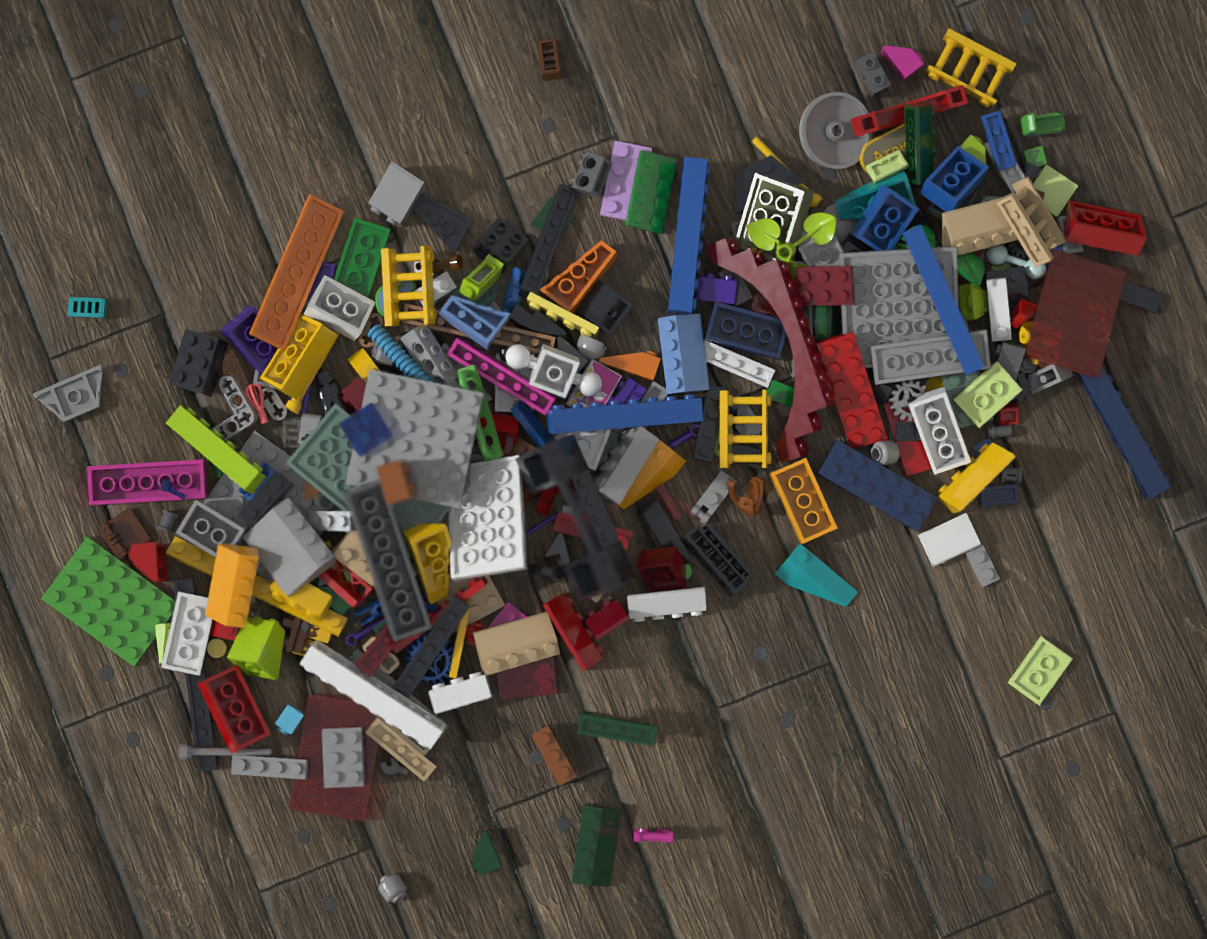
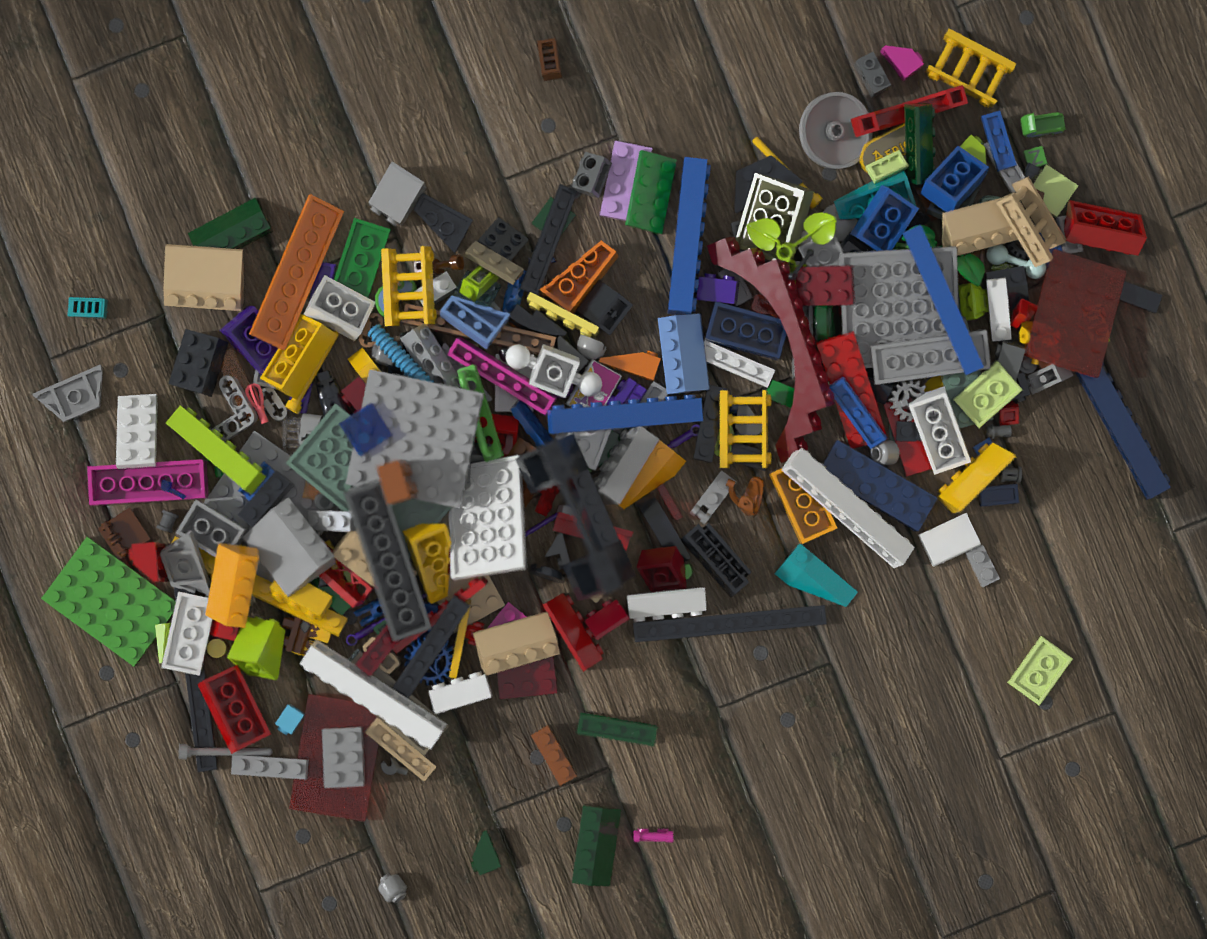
none -> white plate [116,394,158,469]
none -> light grey wing [160,531,211,597]
none -> tan slope [163,244,244,311]
none -> dark green slope [188,198,273,249]
none -> dark tan plate [465,241,524,285]
none -> black plate [633,605,827,642]
none -> white brick [781,448,915,568]
none -> black hinge [789,249,814,280]
none -> blue tile [829,376,887,449]

